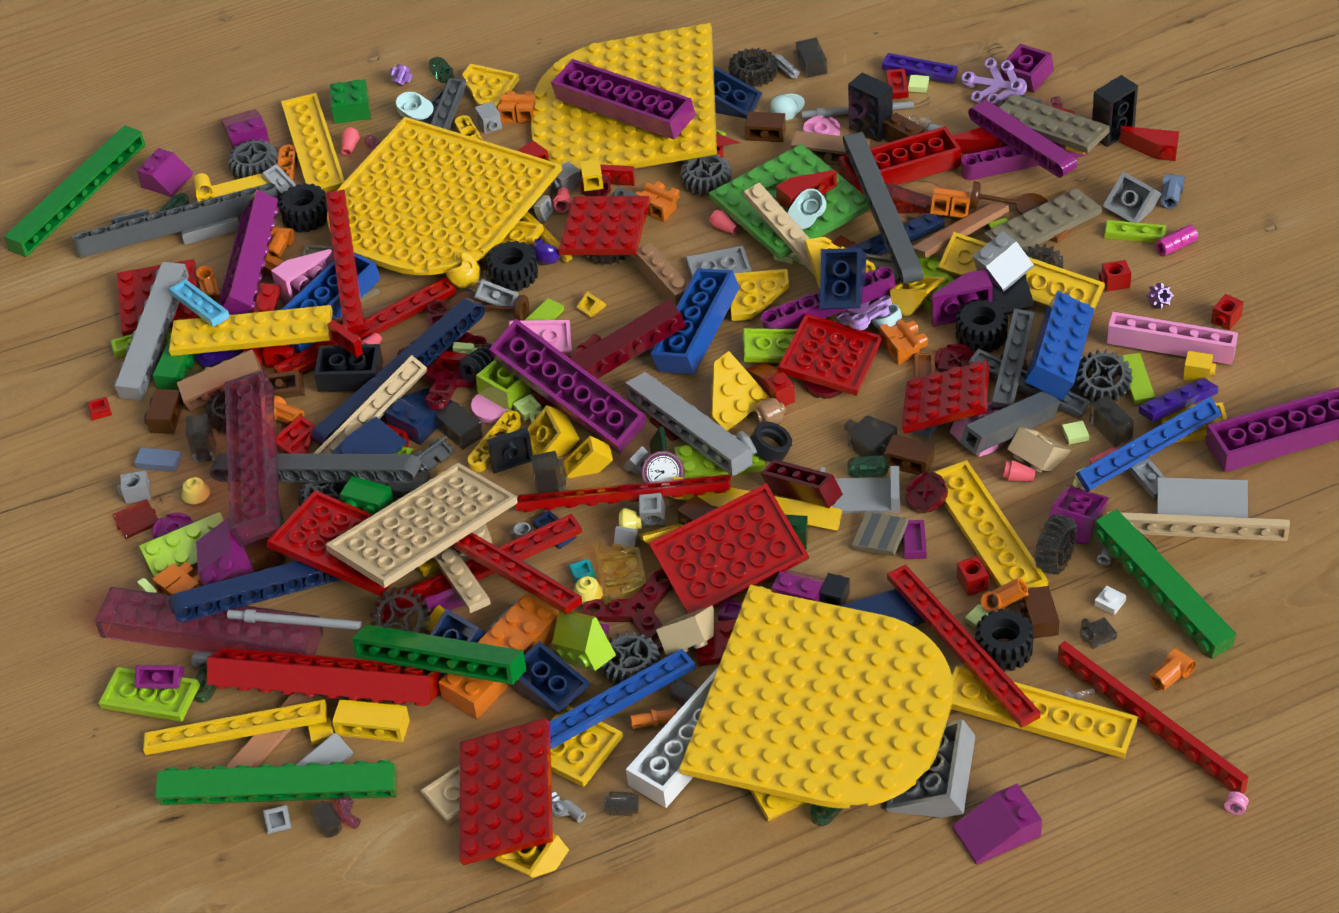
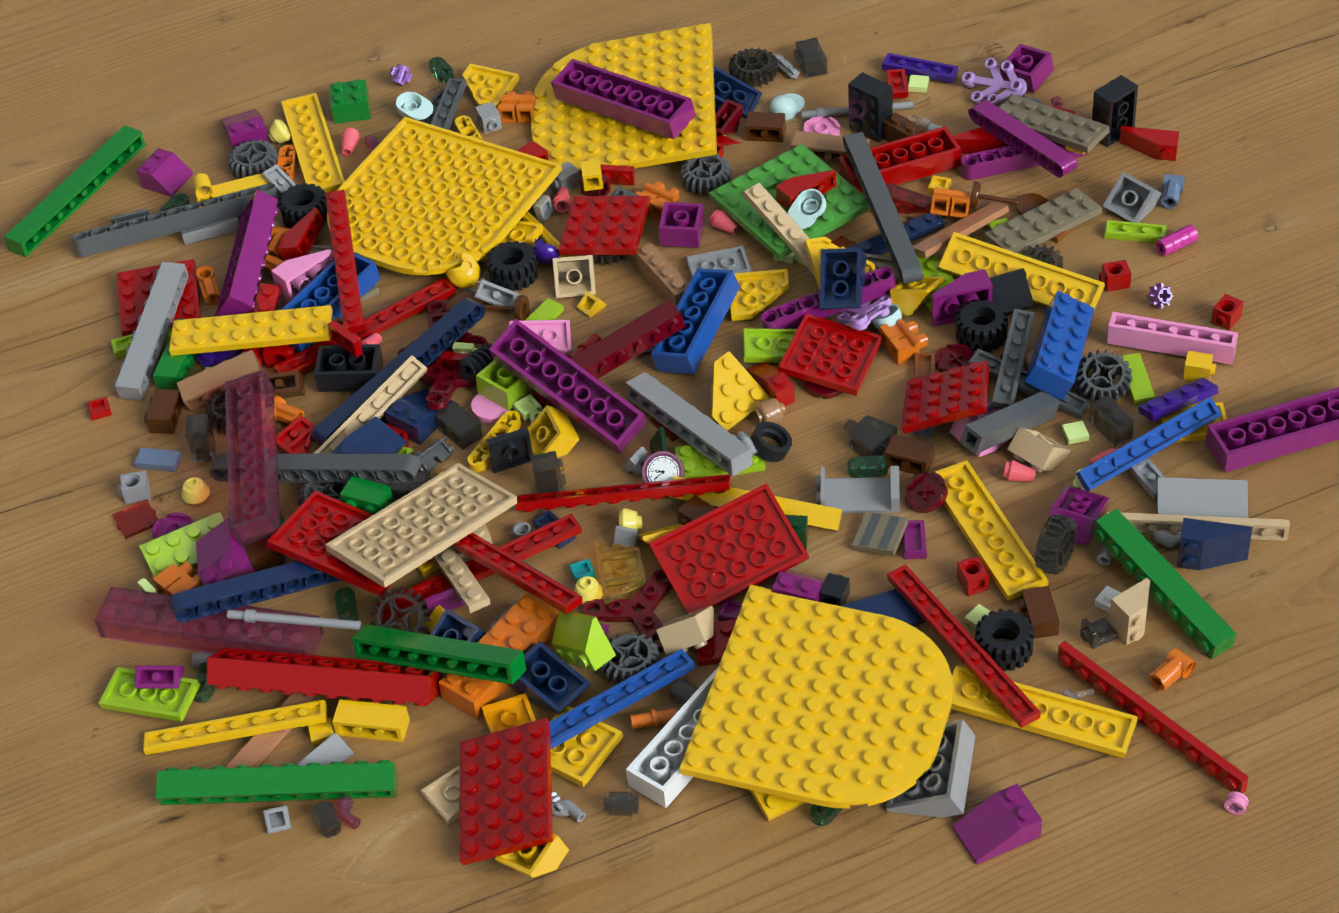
medium azure plate [169,279,230,327] -> none
yellow slope [563,436,613,478] -> none
light grey brick [639,493,665,527] -> none
dark red brick [760,459,843,508] -> none
slope [973,231,1034,292] -> none
orange piece [981,577,1029,612] -> none
none -> light yellow cone [268,119,292,143]
none -> red slope [277,208,325,261]
none -> clear green beam [335,587,359,621]
none -> light orange plate [481,693,536,733]
none -> tan slope [553,255,596,298]
none -> magenta brick [659,202,705,248]
none -> dark red slope [715,99,743,135]
none -> yellow tile [928,175,952,194]
none -> tan slope [1108,578,1150,645]
none -> light grey arm [1153,530,1181,549]
none -> dark blue slope [1177,518,1253,570]

